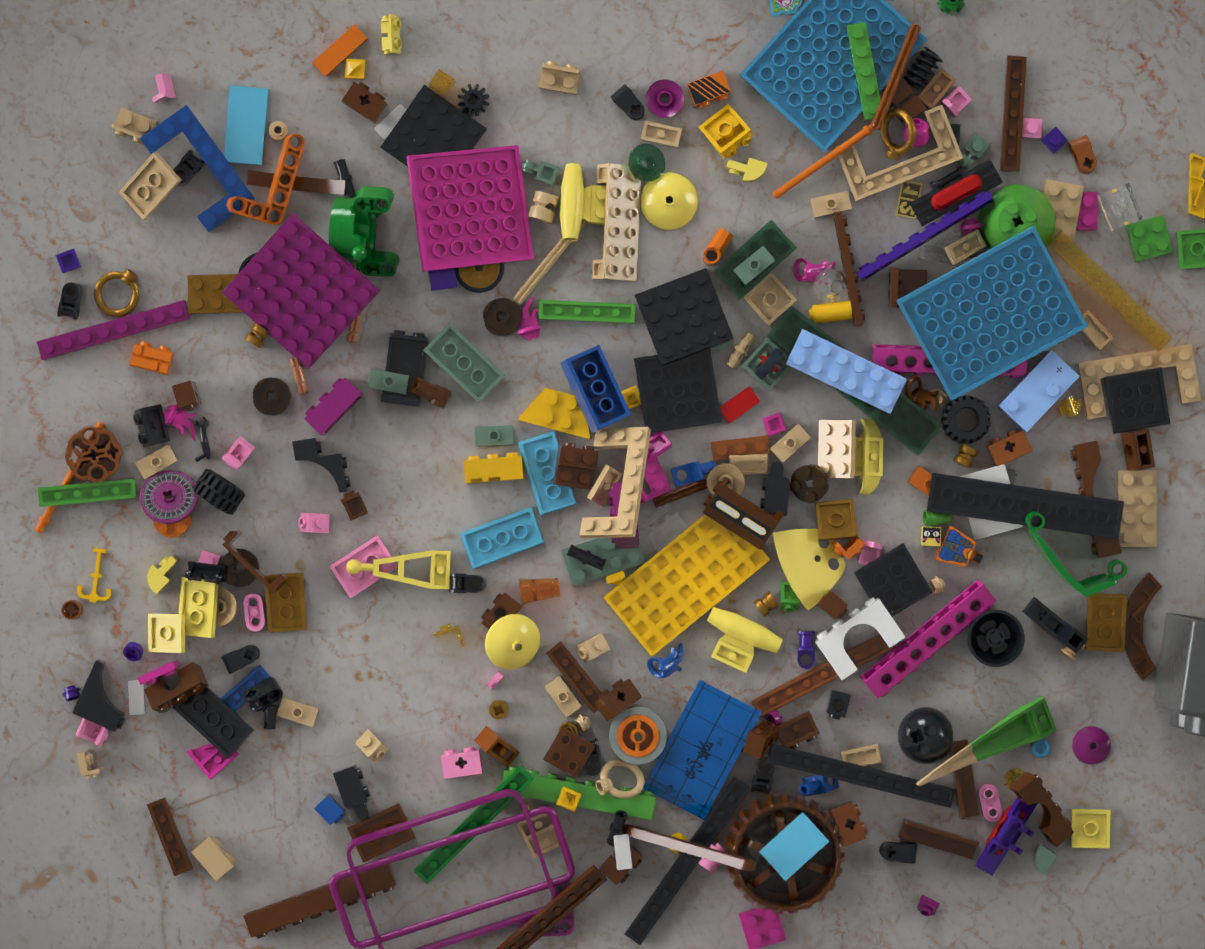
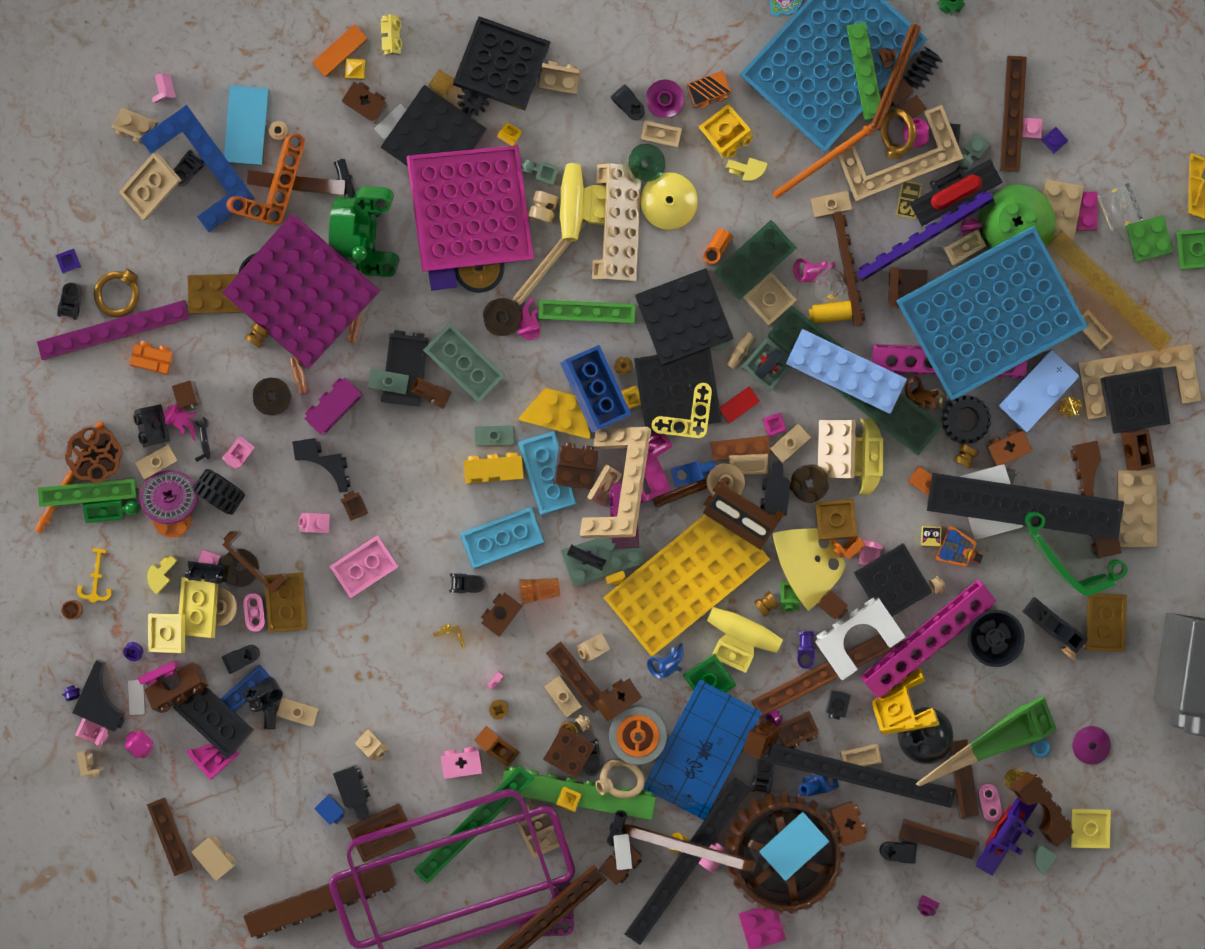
light yellow plate [346,550,451,589] -> none
light yellow dish [485,614,540,670] -> none
sand green plate [733,246,775,285] -> none
medium nougat plate [918,68,956,109] -> none
bright green cone [923,510,952,527] -> none
bright pink tile [940,86,972,117] -> none
dark orange piece [1068,135,1097,174] -> none
reddish brown tile [1125,572,1162,680] -> none
none -> green plate [83,499,140,523]
none -> dark pink head [125,730,153,759]
none -> black plate [453,16,551,111]
none -> yellow tile [497,122,523,146]
none -> pearl gold plate [614,357,633,376]
none -> light yellow beam [652,383,712,438]
none -> green plate [683,653,736,693]
none -> yellow wing [872,665,939,735]
none -> reddish brown plate [877,47,897,70]

